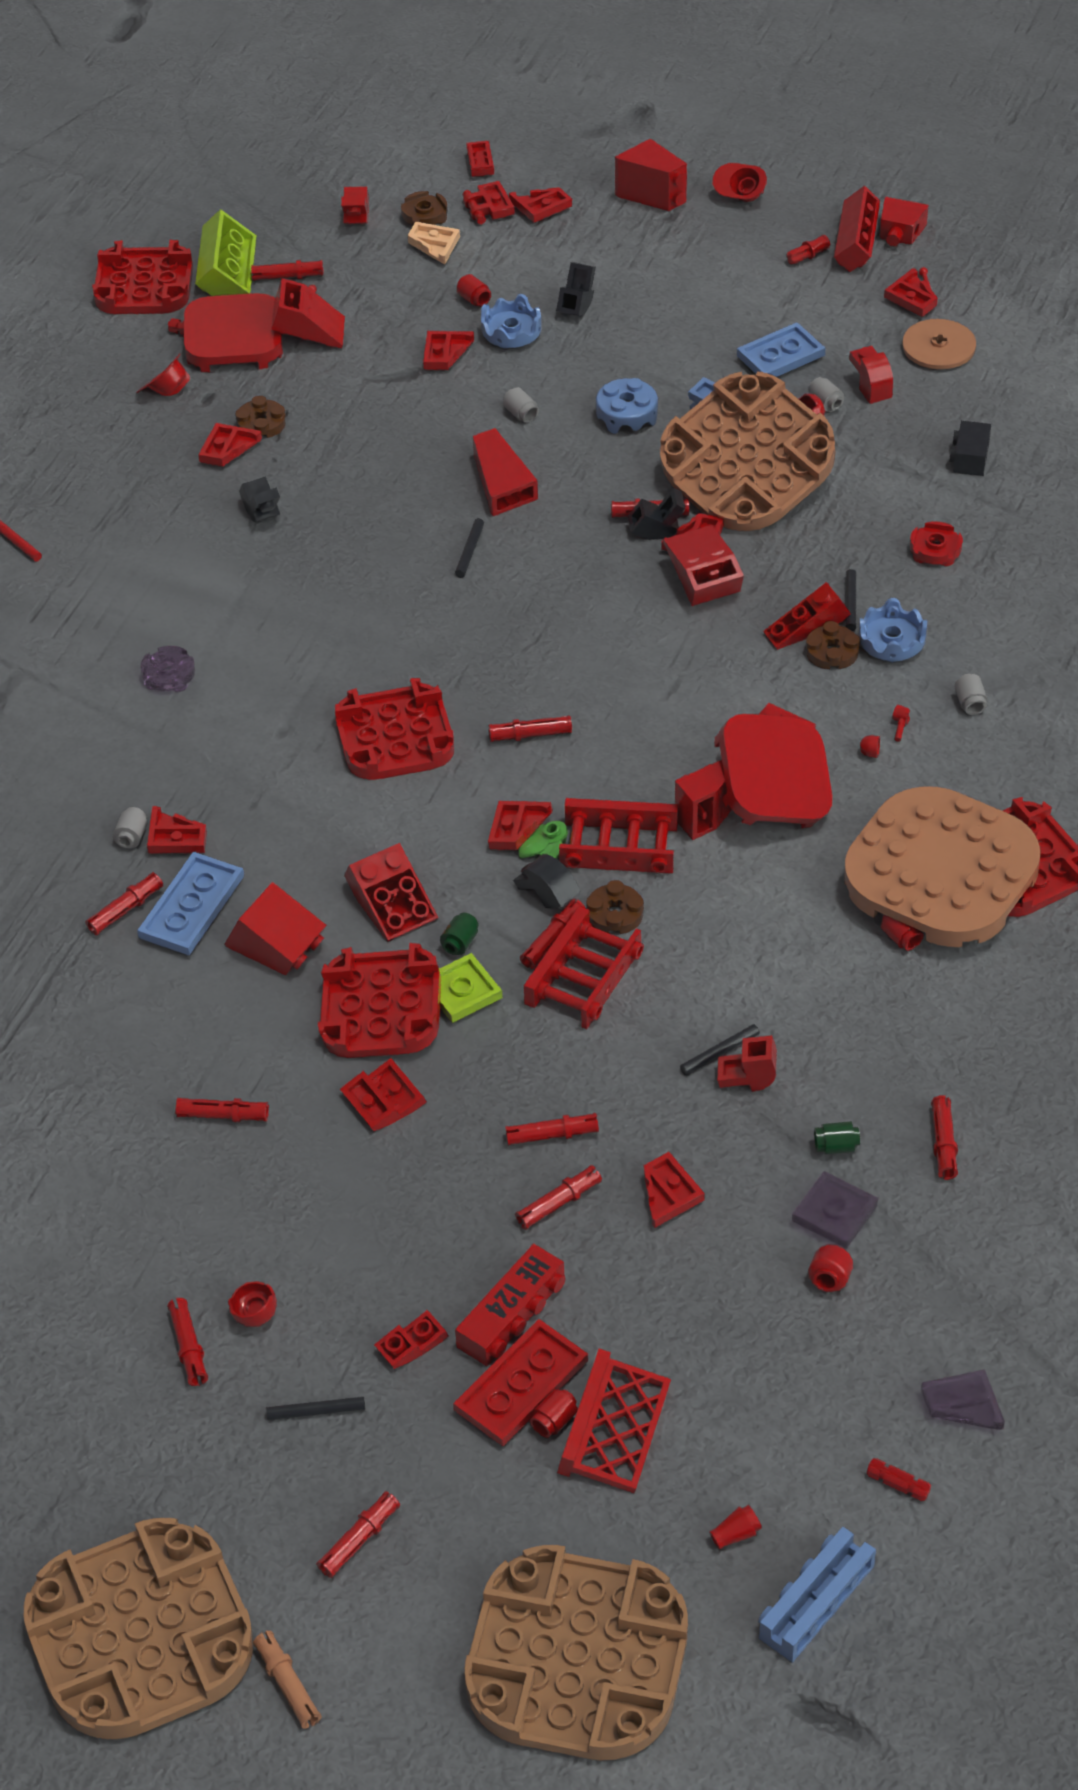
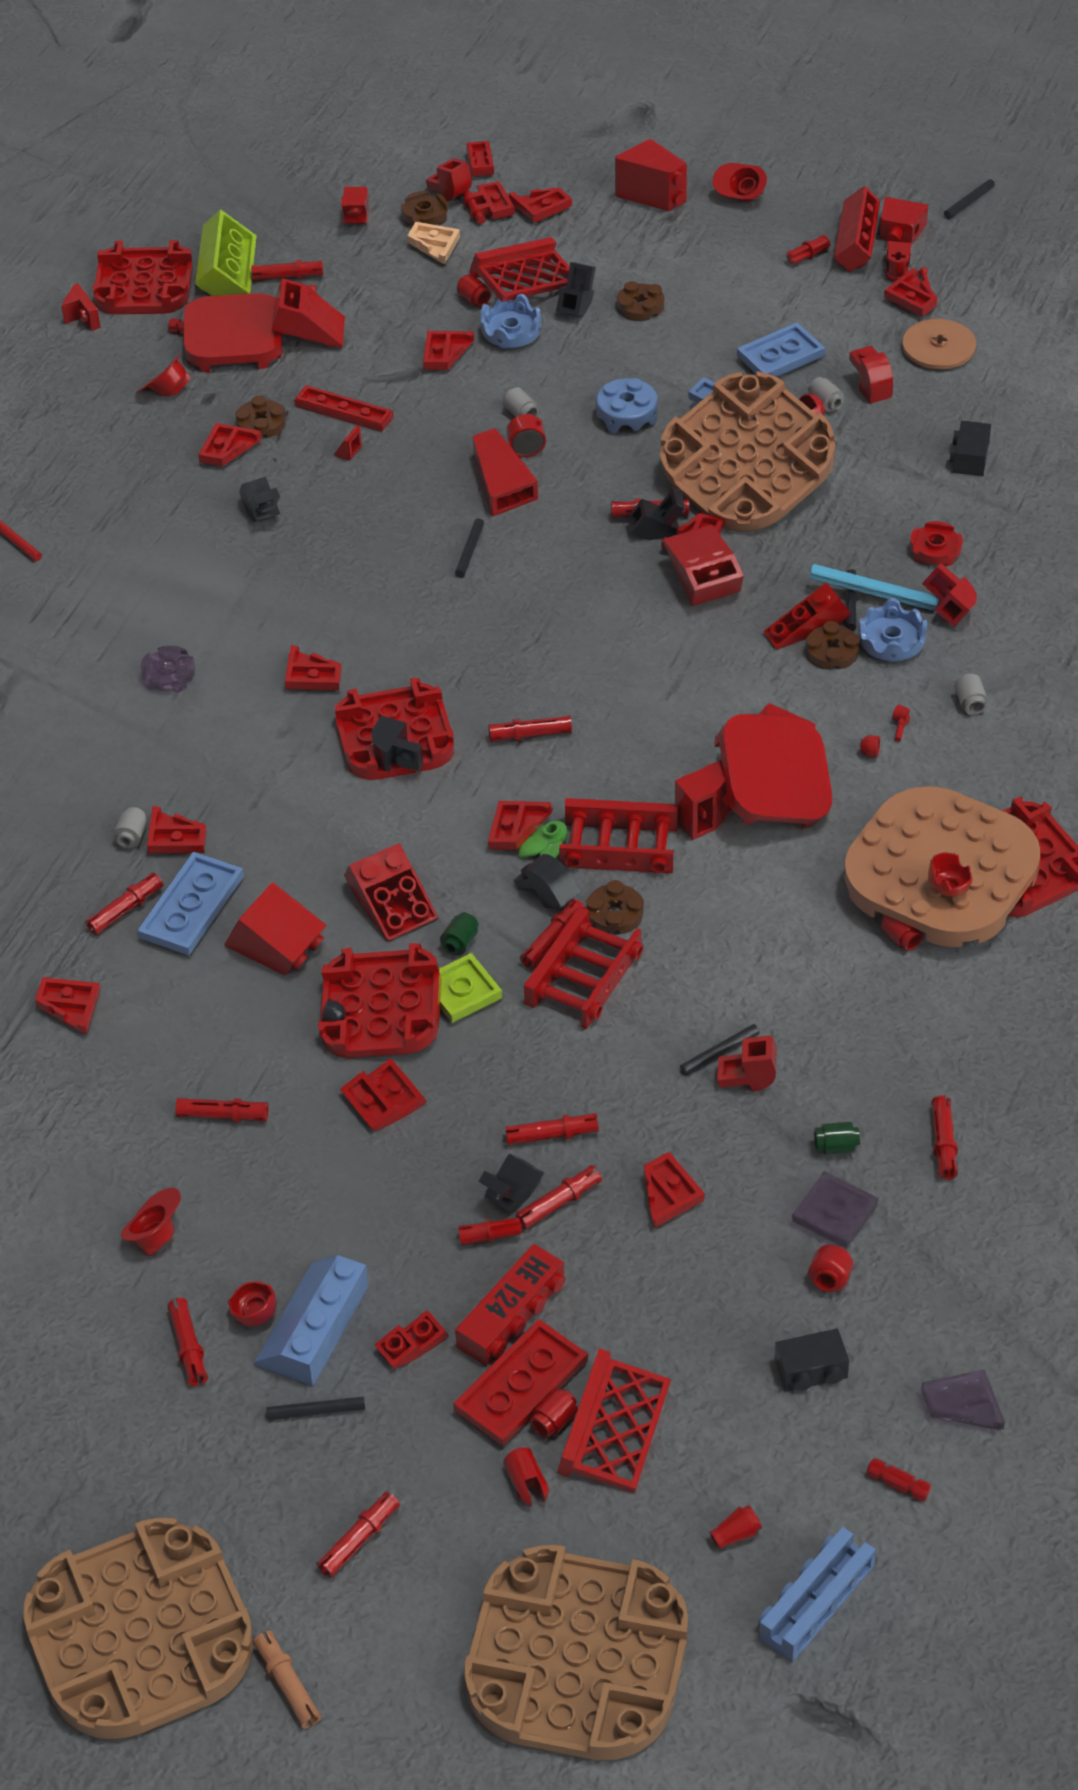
none -> red wing [35,977,101,1034]
none -> red slope [61,283,101,331]
none -> red piece [121,1188,181,1256]
none -> medium blue slope [254,1255,369,1387]
none -> red wing [285,645,342,690]
none -> red tile [294,385,394,432]
none -> black hinge [322,999,345,1022]
none -> red slope [334,426,362,461]
none -> black brick [371,716,424,772]
none -> red brick [425,158,472,202]
none -> red axle [458,1218,522,1246]
none -> red fence [469,237,570,302]
none -> black brick [478,1153,544,1212]
none -> red piece [503,1447,549,1507]
none -> piece [506,414,546,457]
none -> reddish brown plate [617,281,665,321]
none -> black brick [774,1328,849,1392]
none -> medium azure axle [809,564,939,611]
none -> red piece [886,241,912,282]
none -> red brick [922,563,977,627]
none -> red hair [928,852,973,897]
none -> black bar [944,179,995,219]

